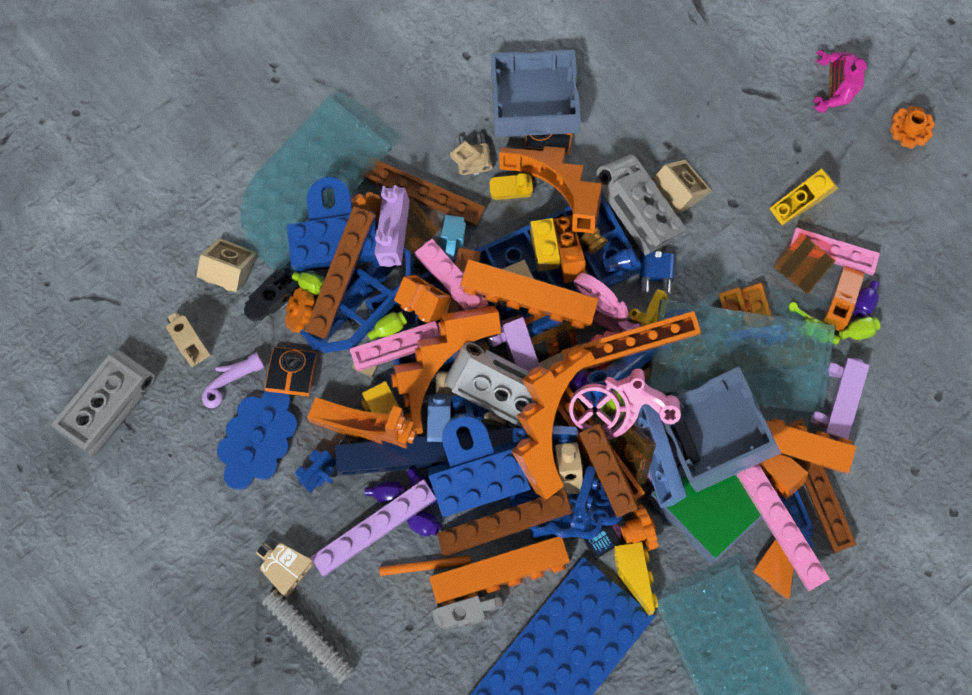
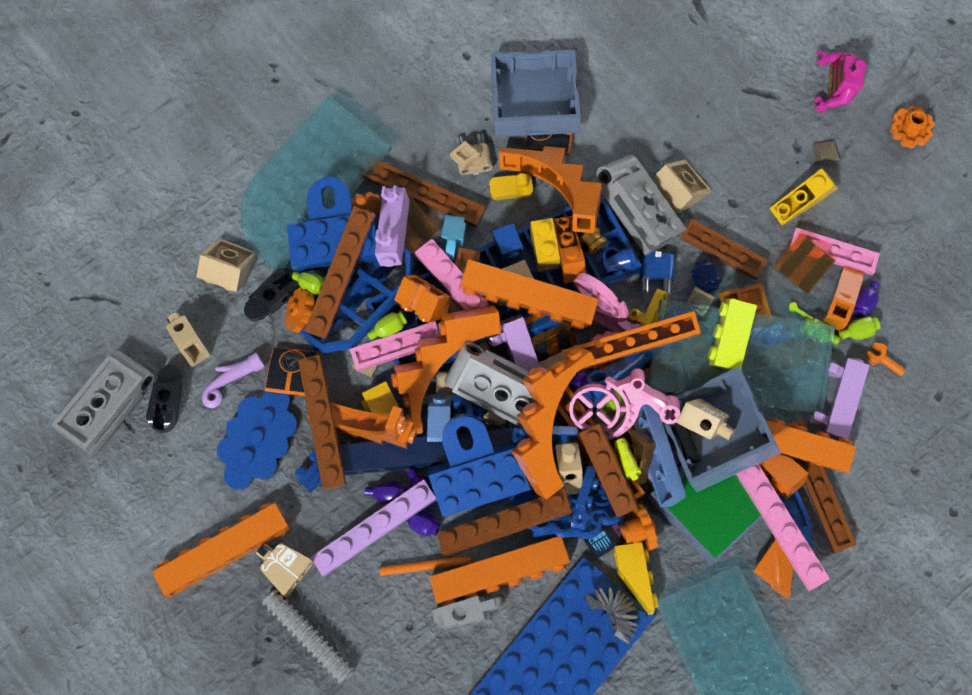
none -> black piece [146,365,183,433]
none -> orange brick [152,503,291,598]
none -> dark orange plate [298,355,347,491]
none -> blue brick [493,224,523,262]
none -> dark grey hair [585,588,638,644]
none -> neon yellow piece [613,438,641,481]
none -> tan torso [677,398,736,441]
none -> dark orange plate [680,219,767,280]
none -> tan tile [684,287,715,317]
none -> clear blue head [690,260,722,293]
none -> neon yellow brick [708,298,757,370]
none -> dark tan slope [813,140,840,165]
none -> orange bar [865,343,906,376]

